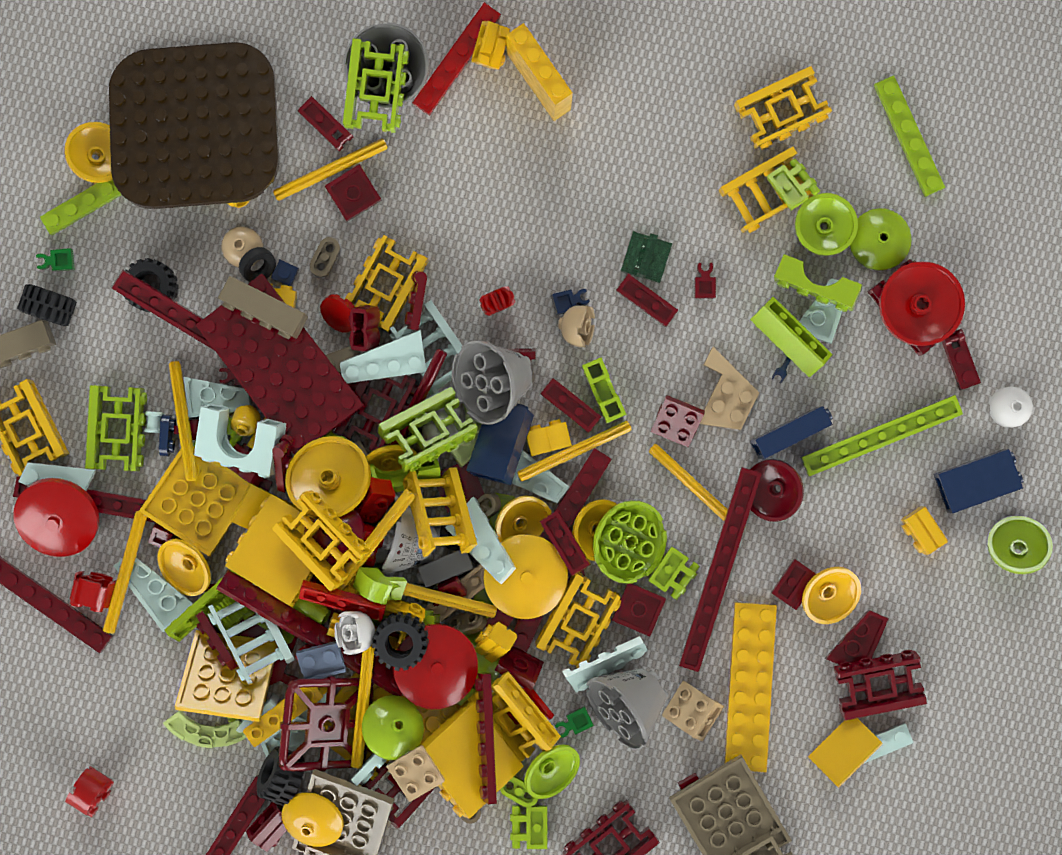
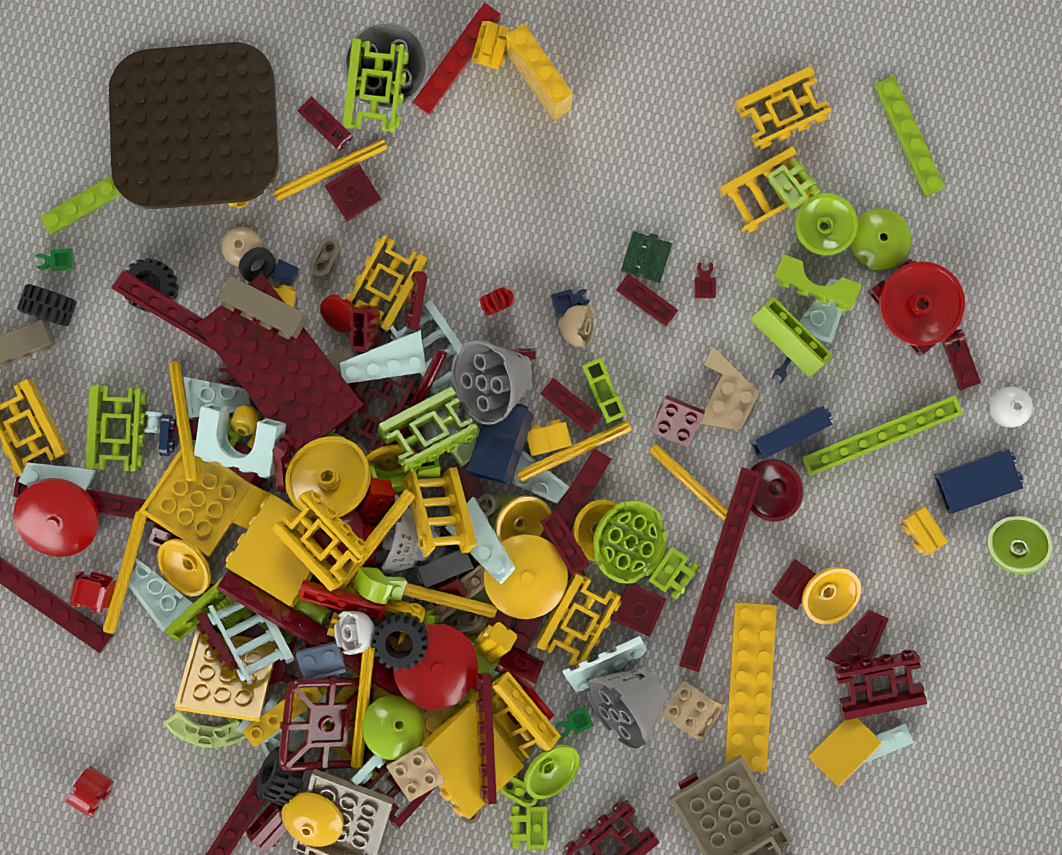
yellow dish [64,122,113,183] -> none

